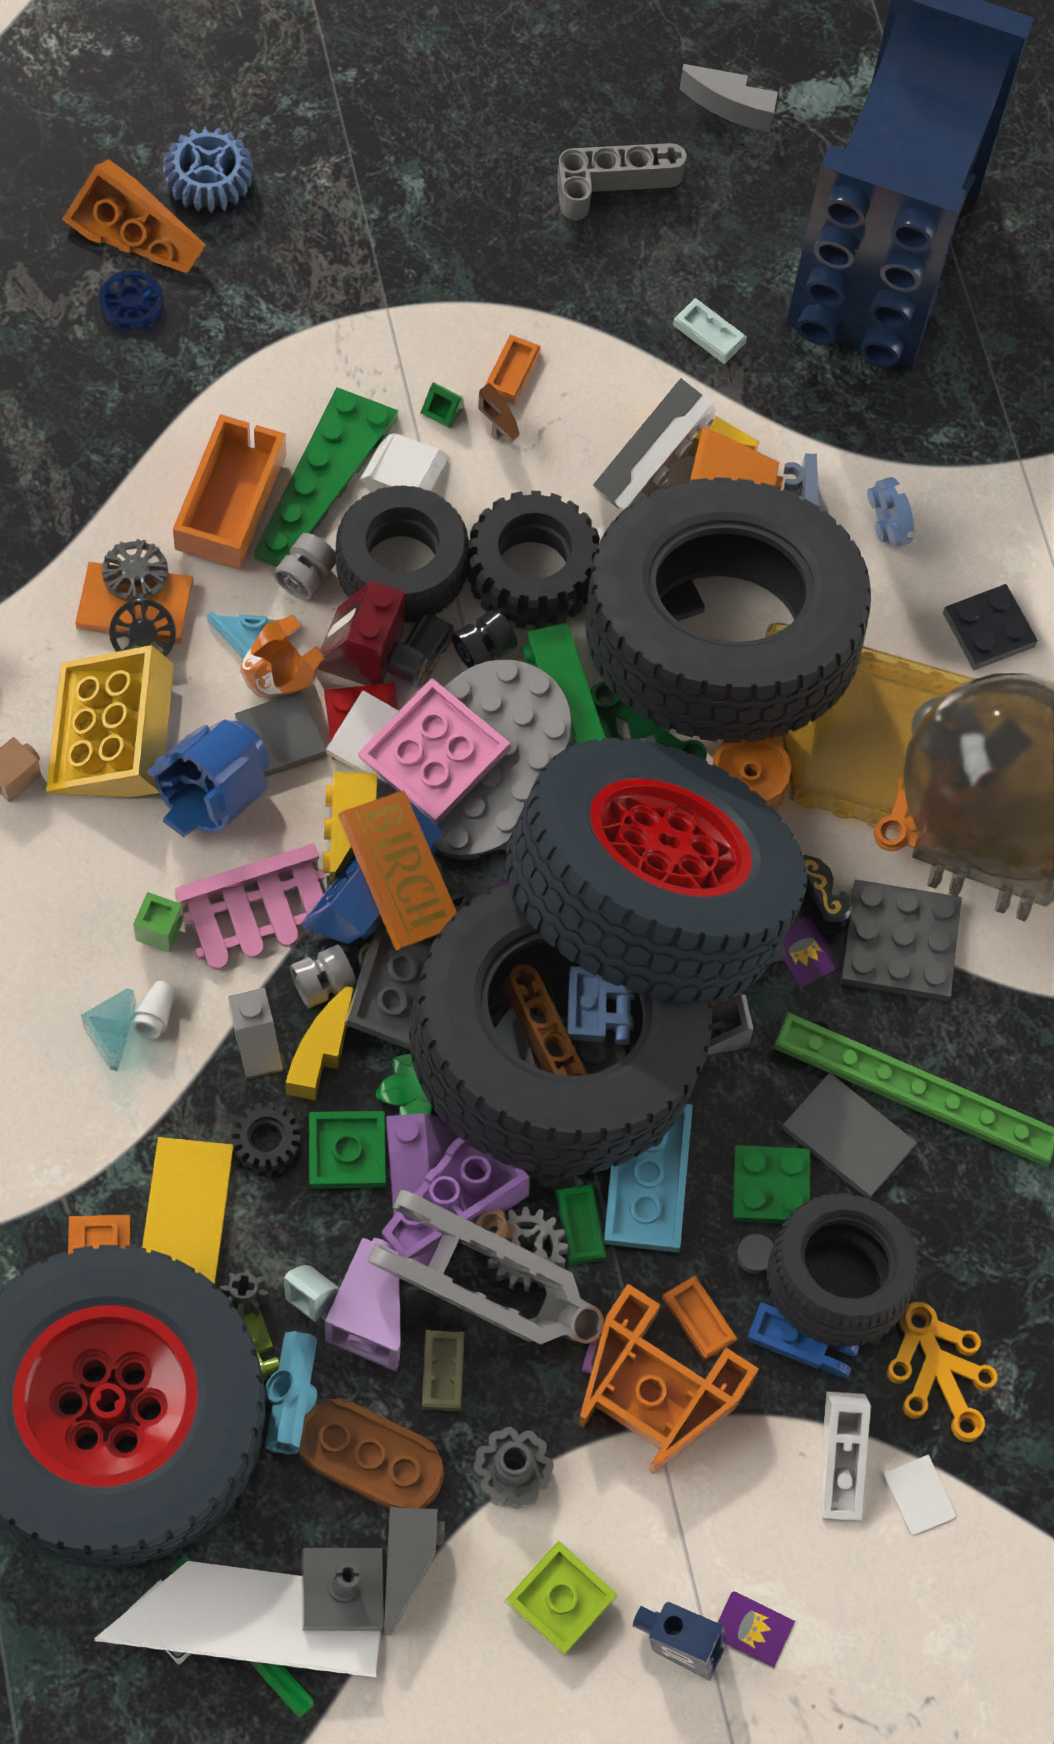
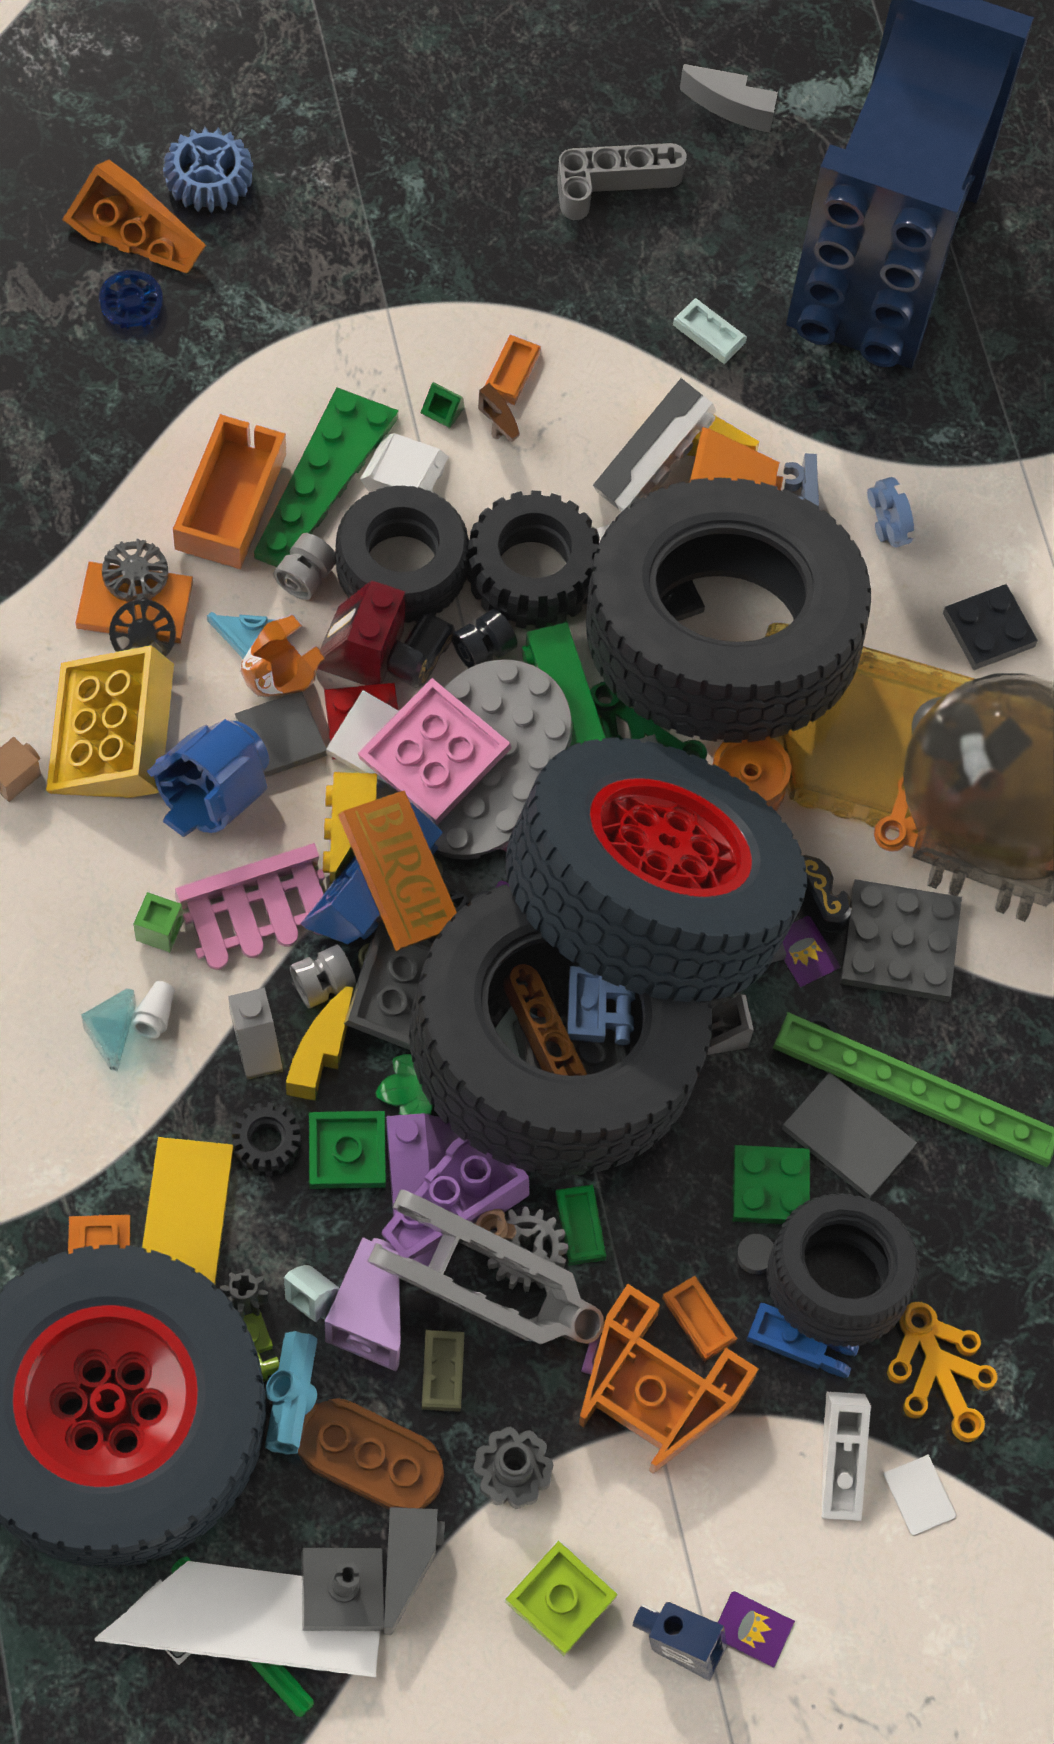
medium azure plate [604,1104,692,1253] -> none

